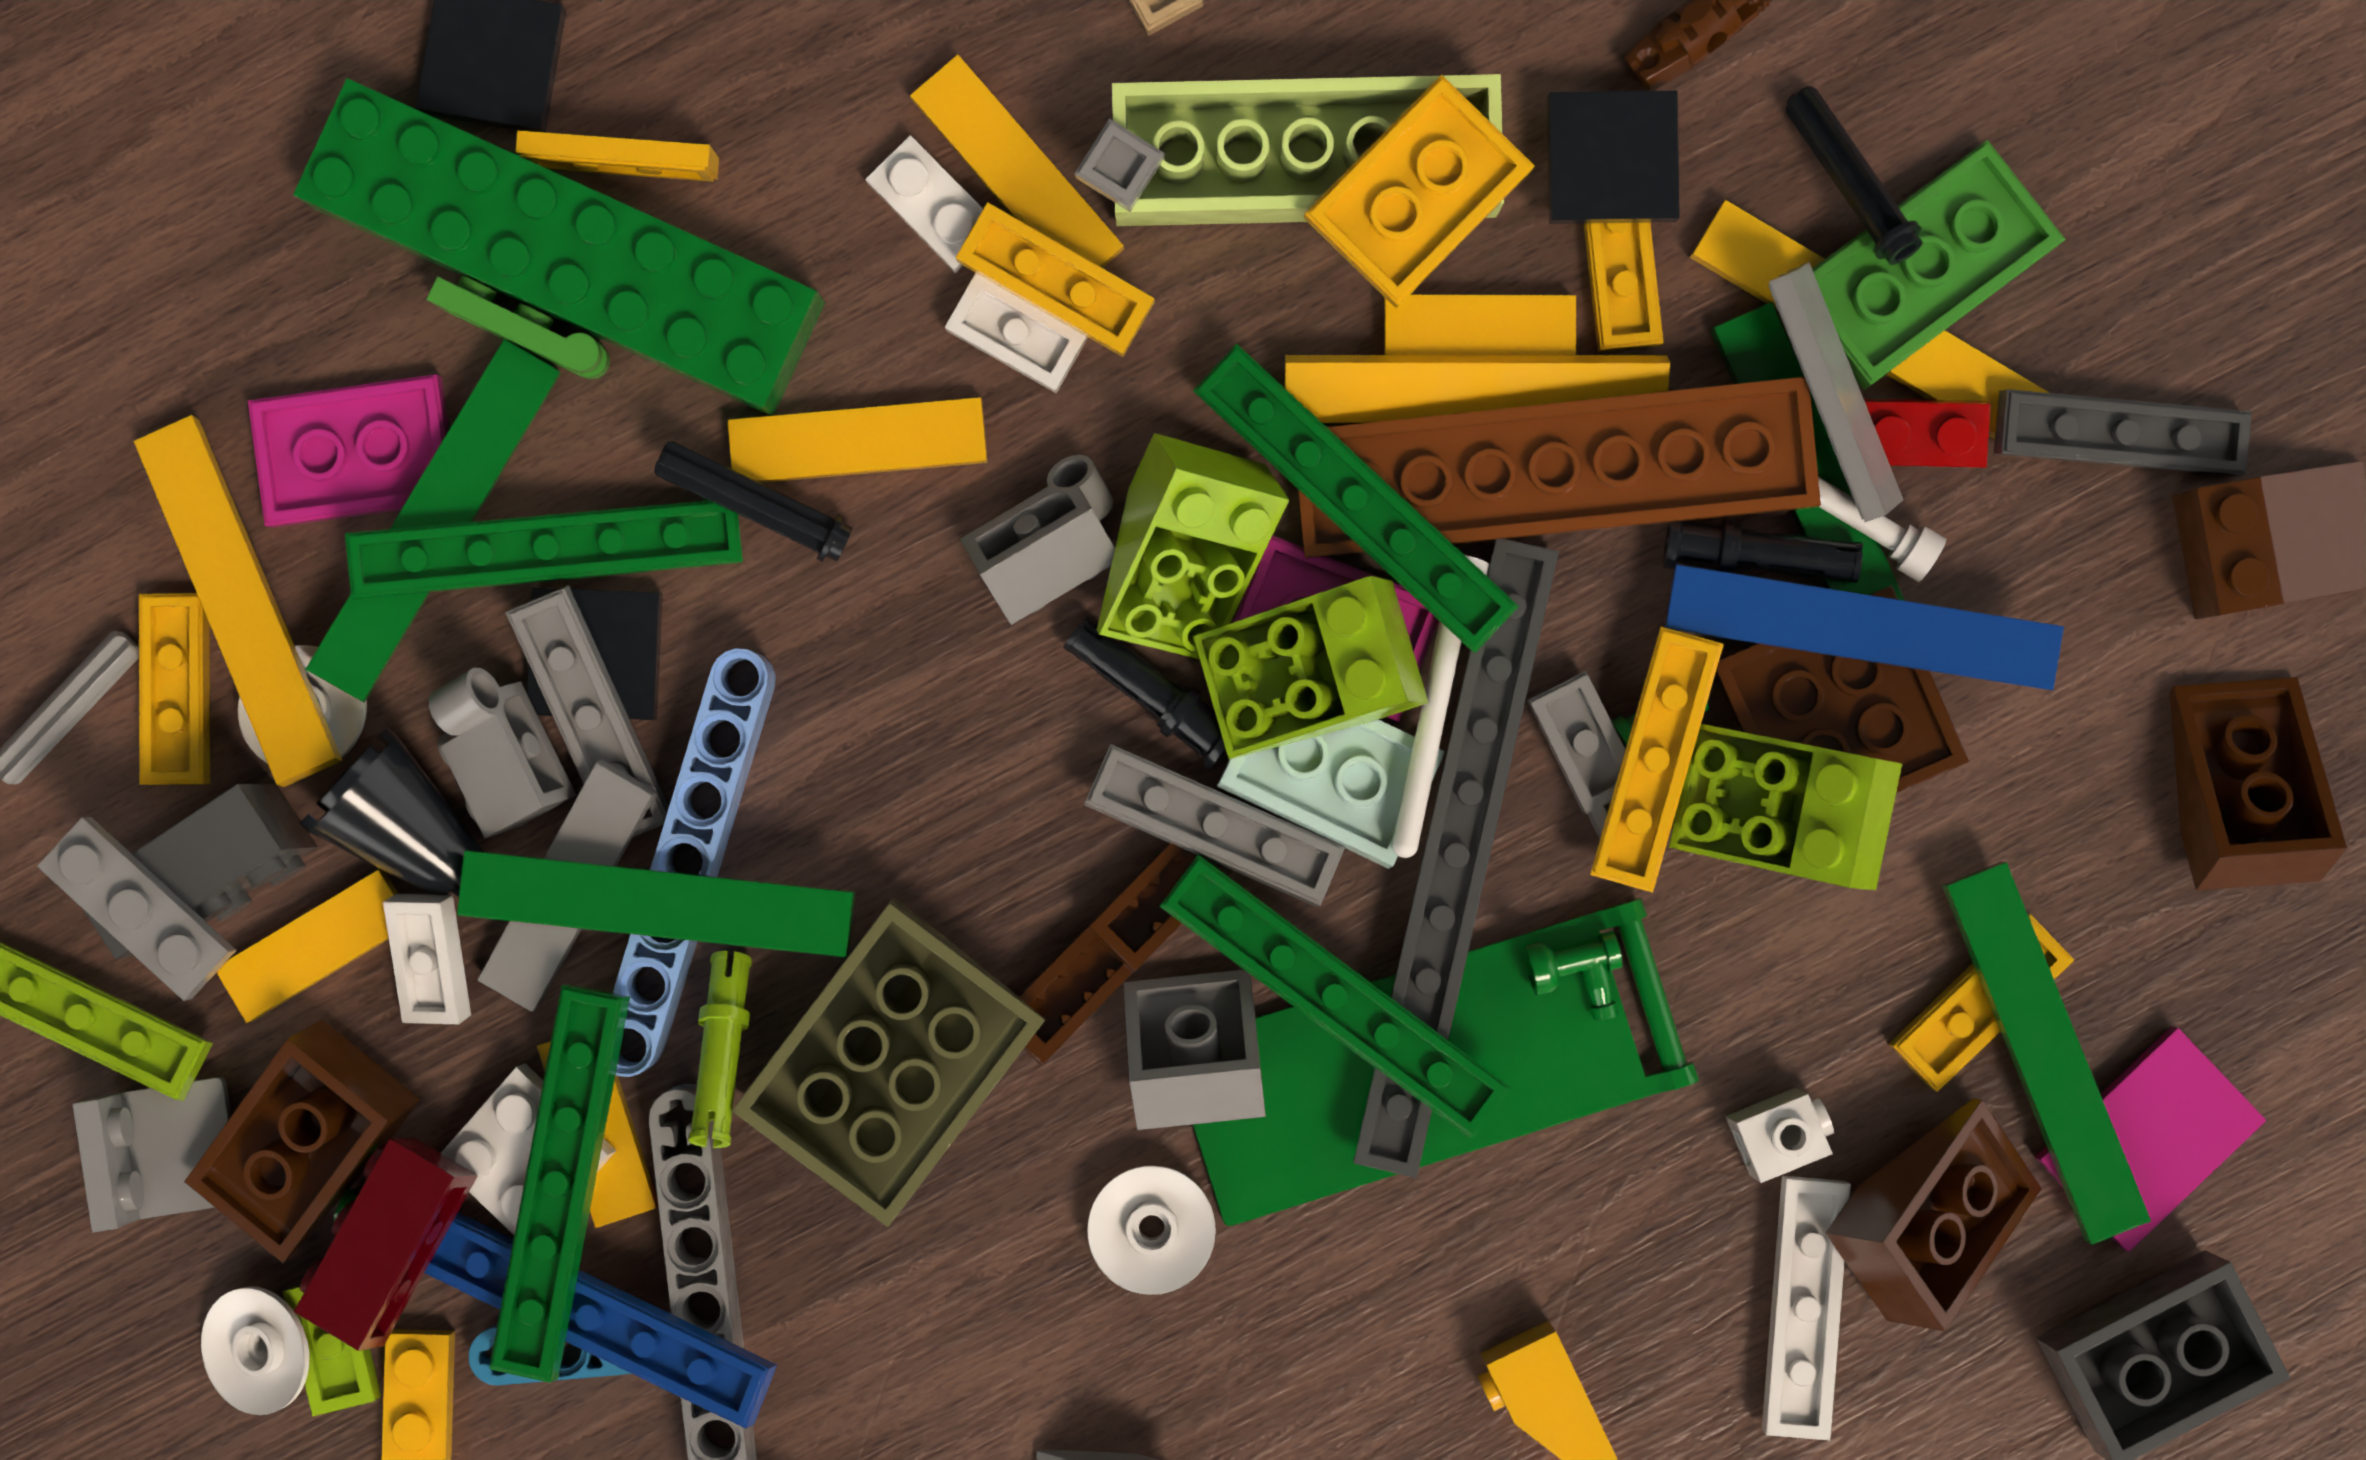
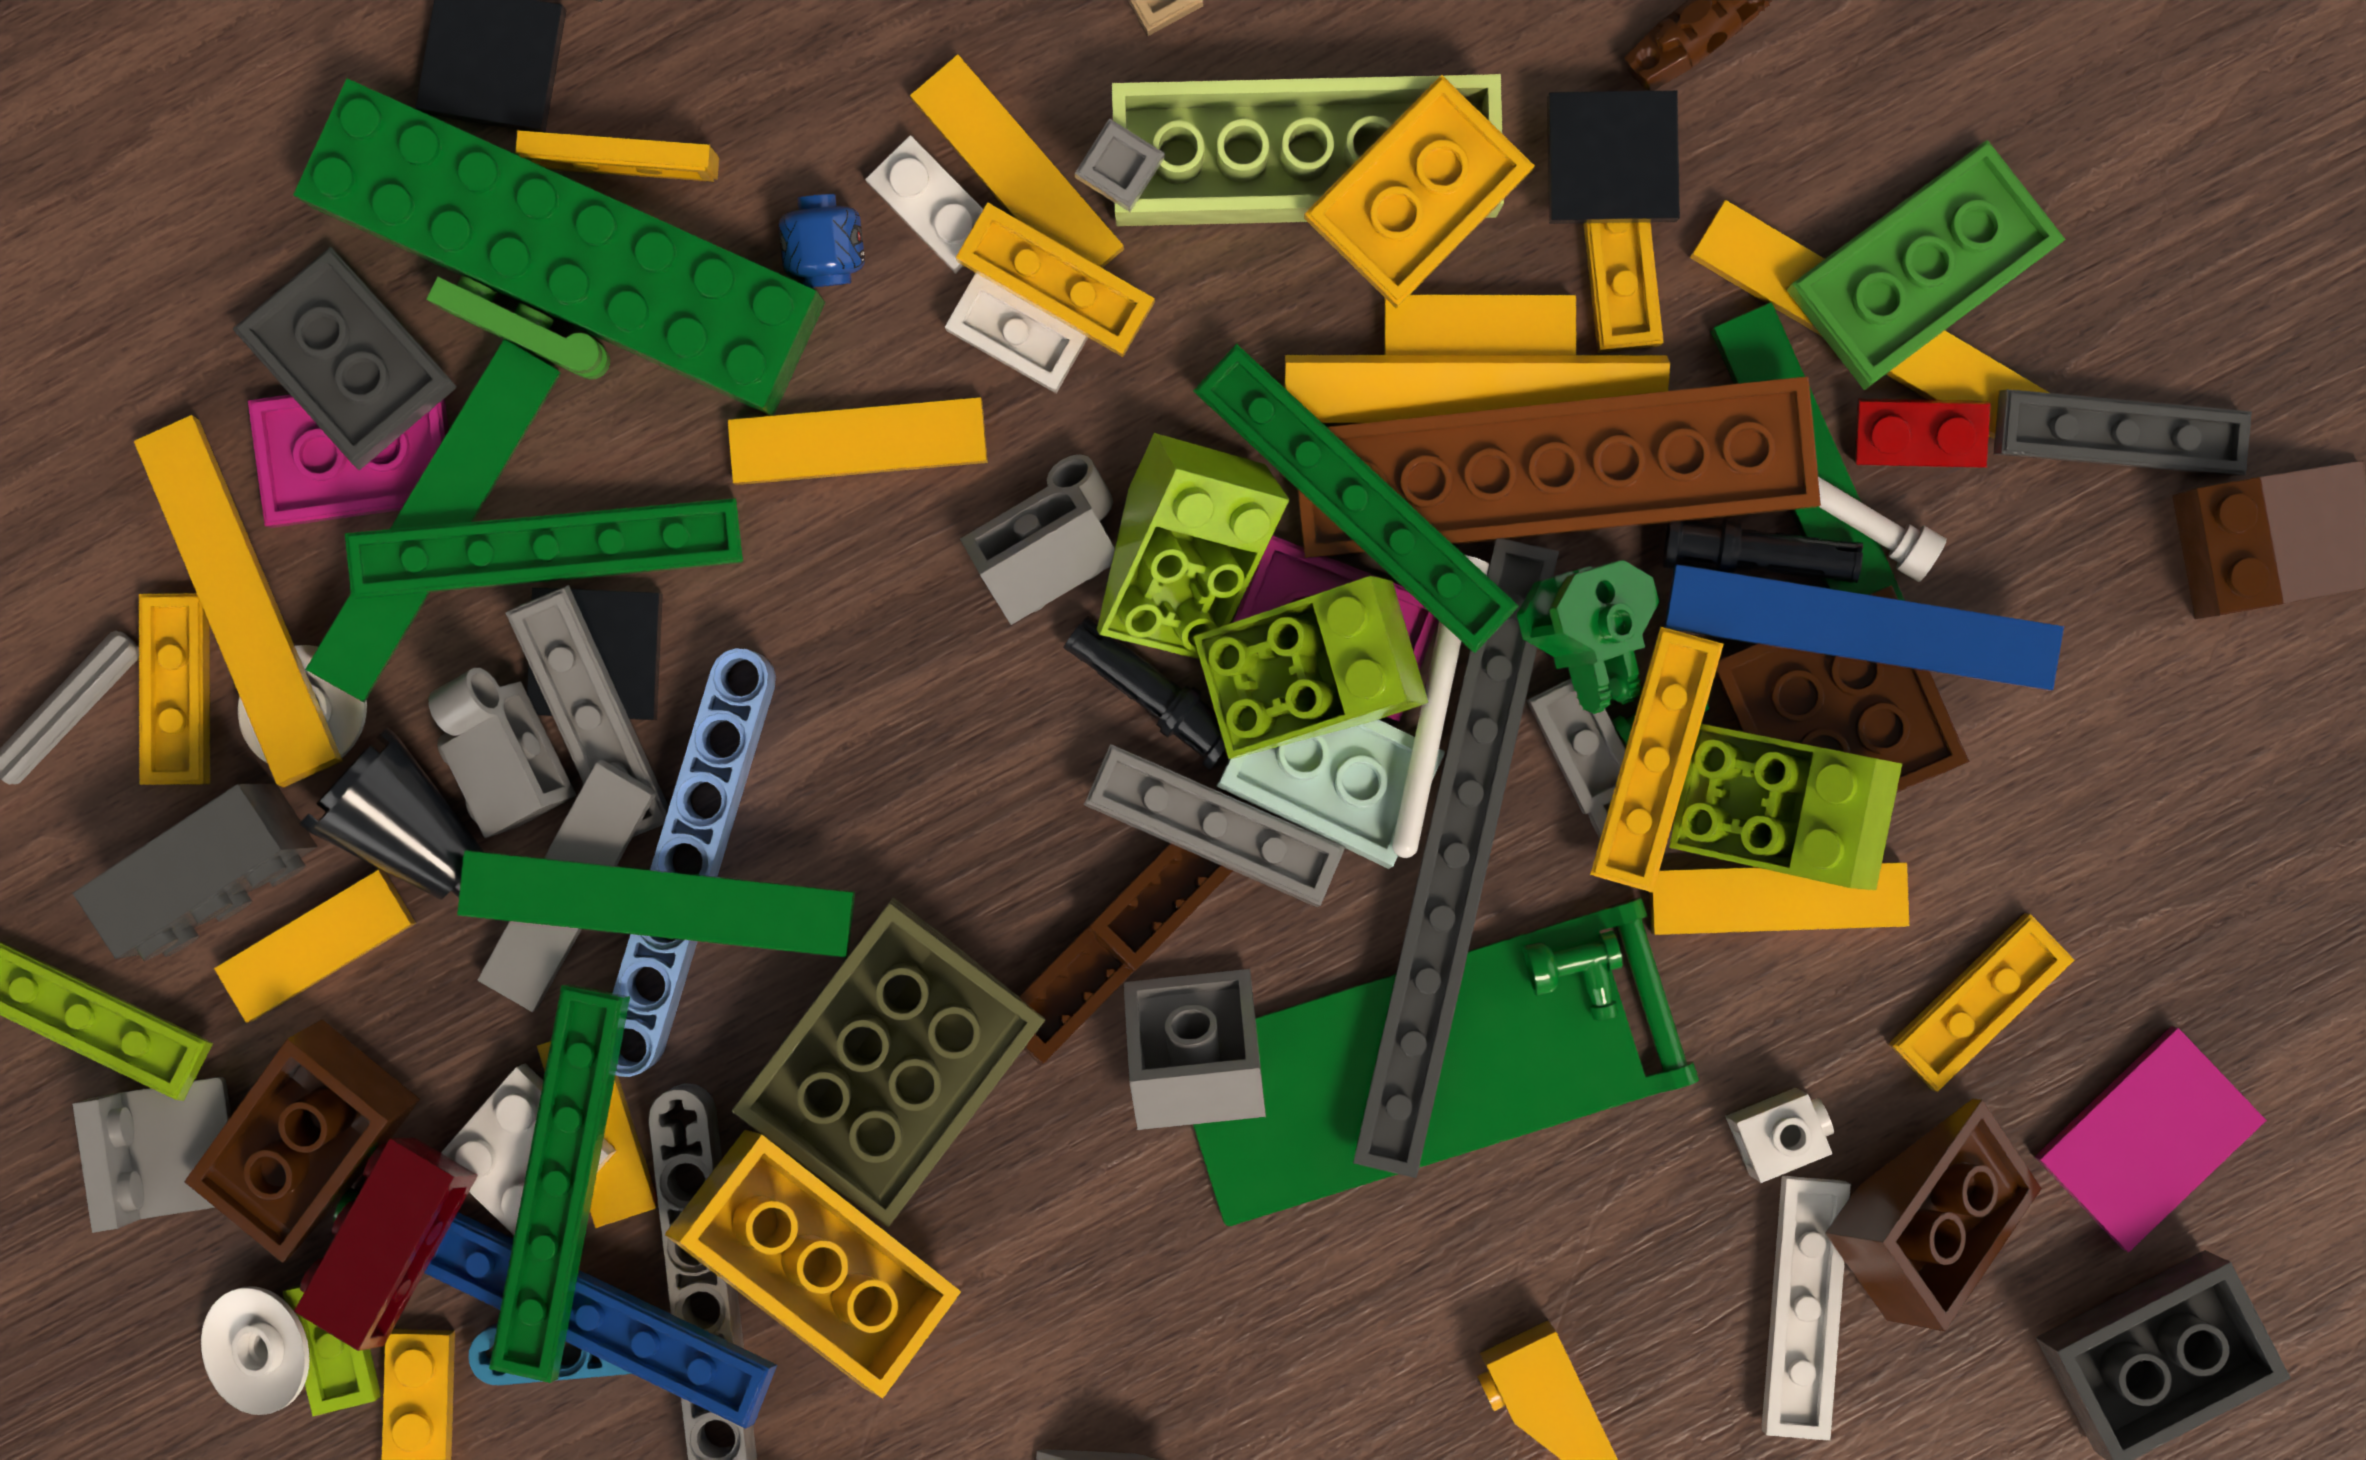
light grey plate [37,817,236,1001] -> none
white plate [383,894,471,1025] -> none
black axle [654,441,853,562] -> none
lime pin [688,951,752,1148] -> none
white dish [1087,1165,1216,1295] -> none
green tile [1160,855,1511,1140] -> none
light grey tile [1768,262,1903,522] -> none
black axle [1786,86,1923,265] -> none
green tile [1942,862,2151,1245] -> none
reddish brown slope [2170,677,2347,891] -> none
none -> dark grey tile [233,247,457,470]
none -> yellow brick [664,1130,961,1399]
none -> blue head [778,194,865,288]
none -> green hinge [1516,560,1659,715]
none -> yellow tile [1650,862,1909,935]

